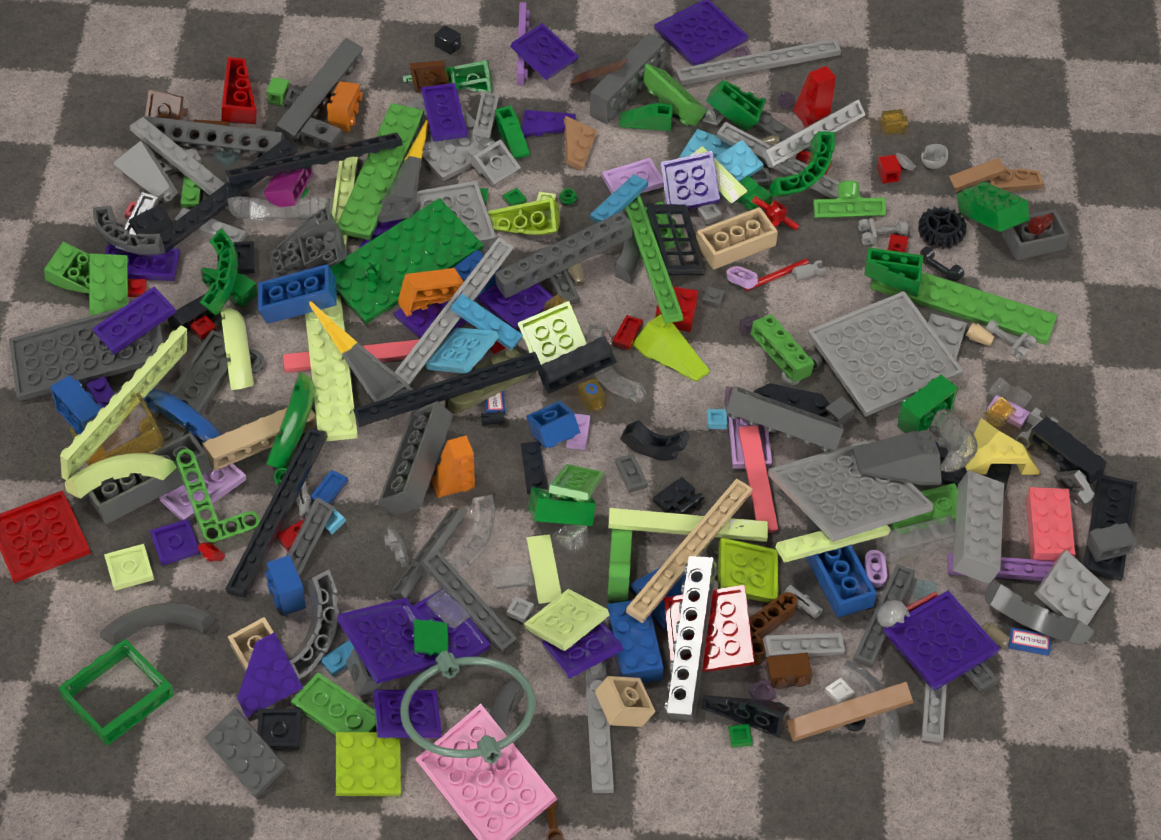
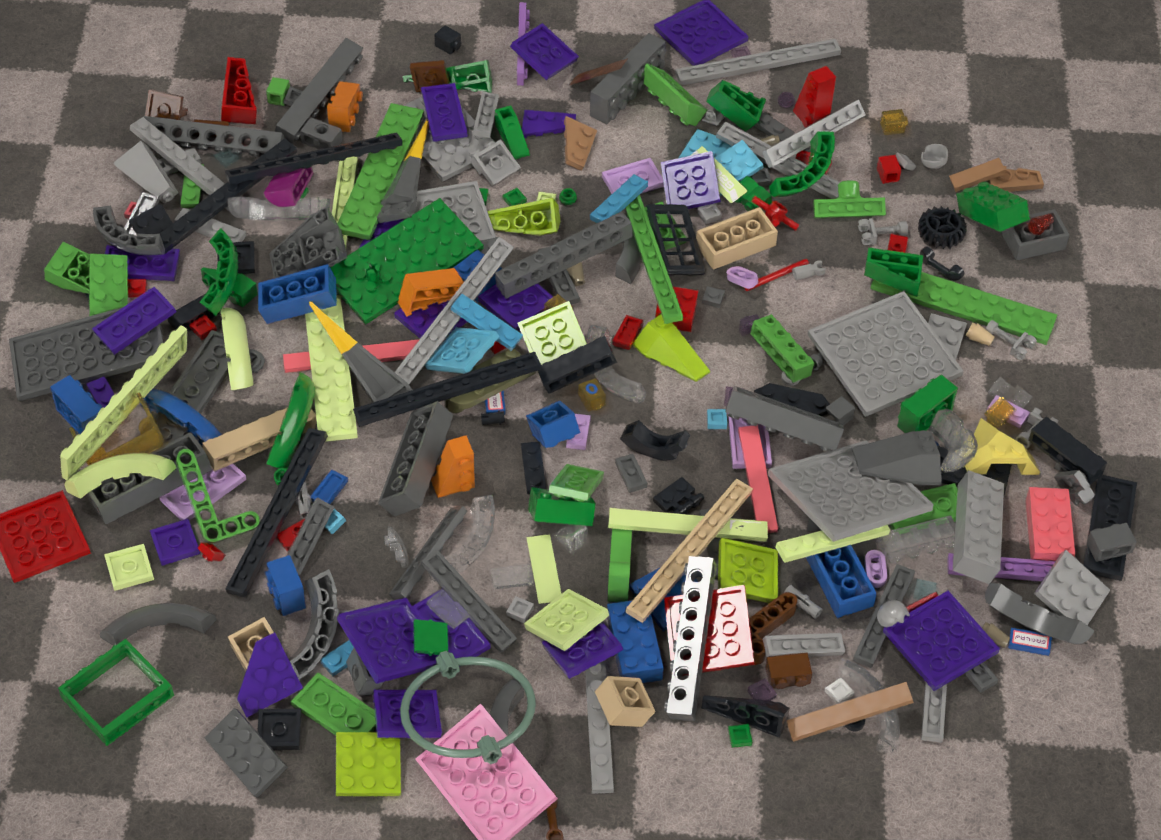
green slope [619,103,673,131] -> none

